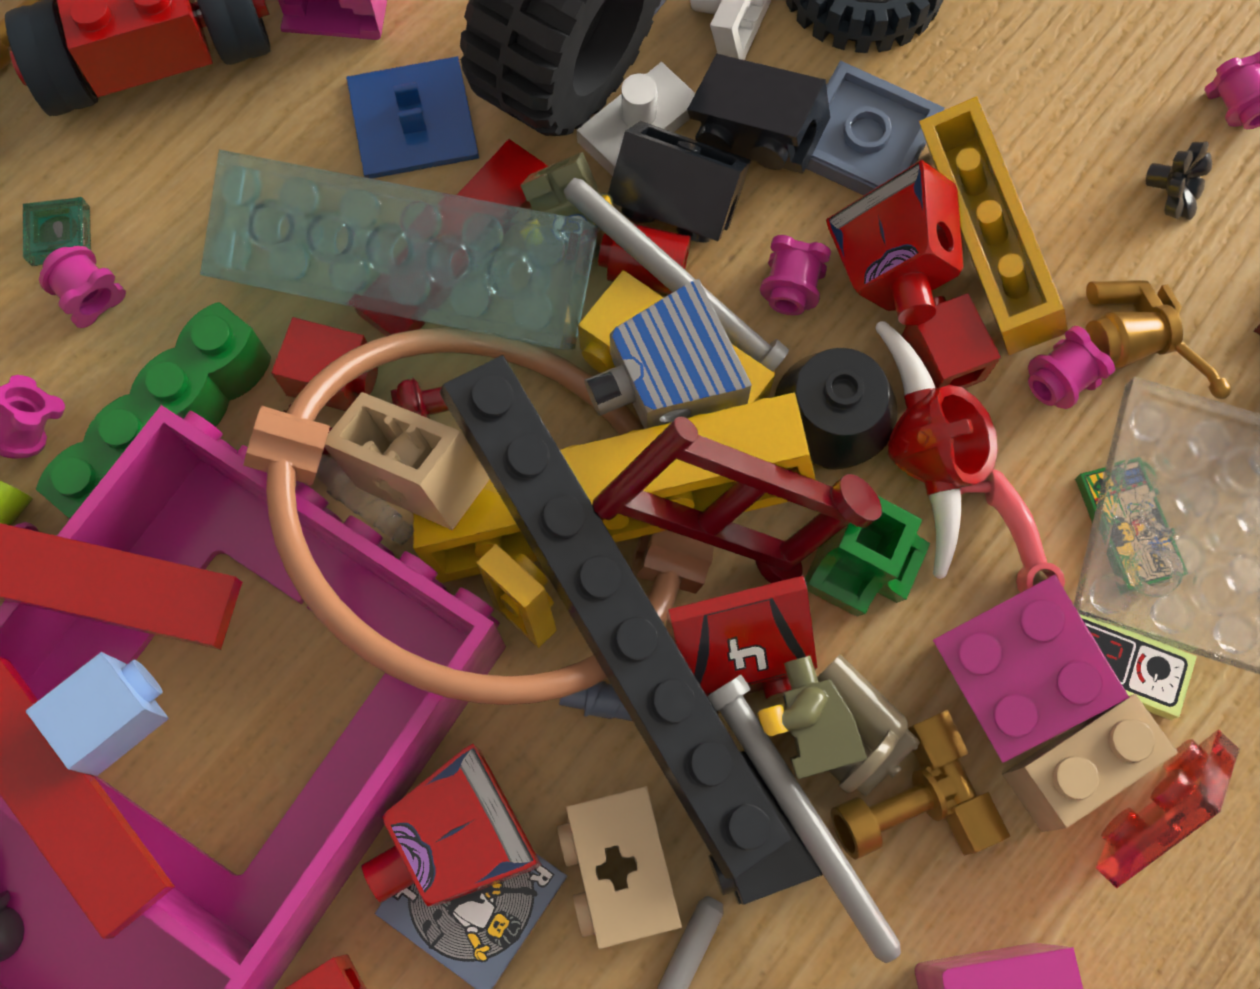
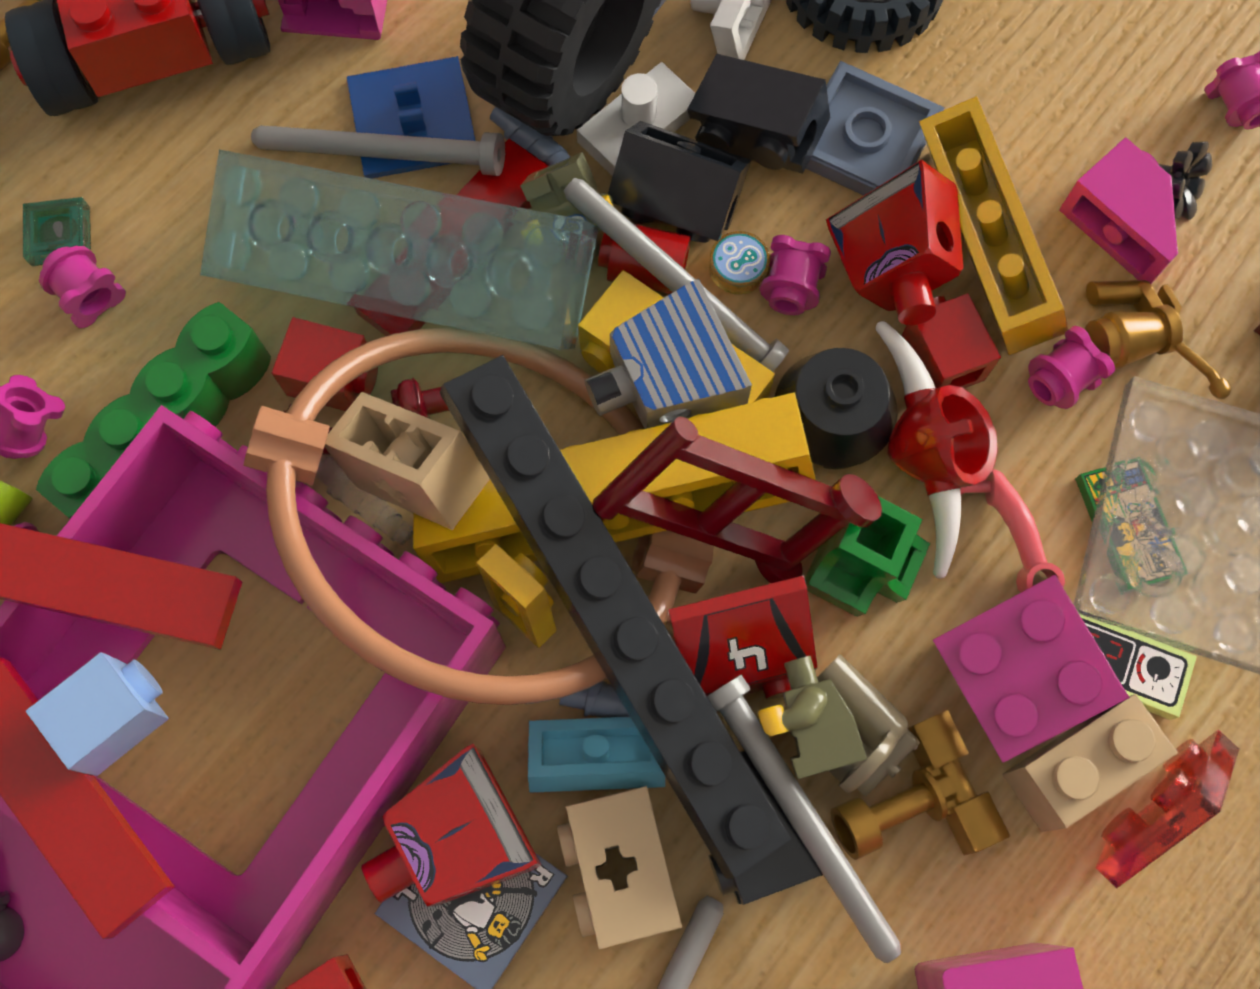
none -> light grey bar [251,125,505,176]
none -> sand blue animal [490,107,571,166]
none -> medium azure plate [528,717,665,793]
none -> tile [709,231,770,294]
none -> dark pink slope [1059,137,1178,284]

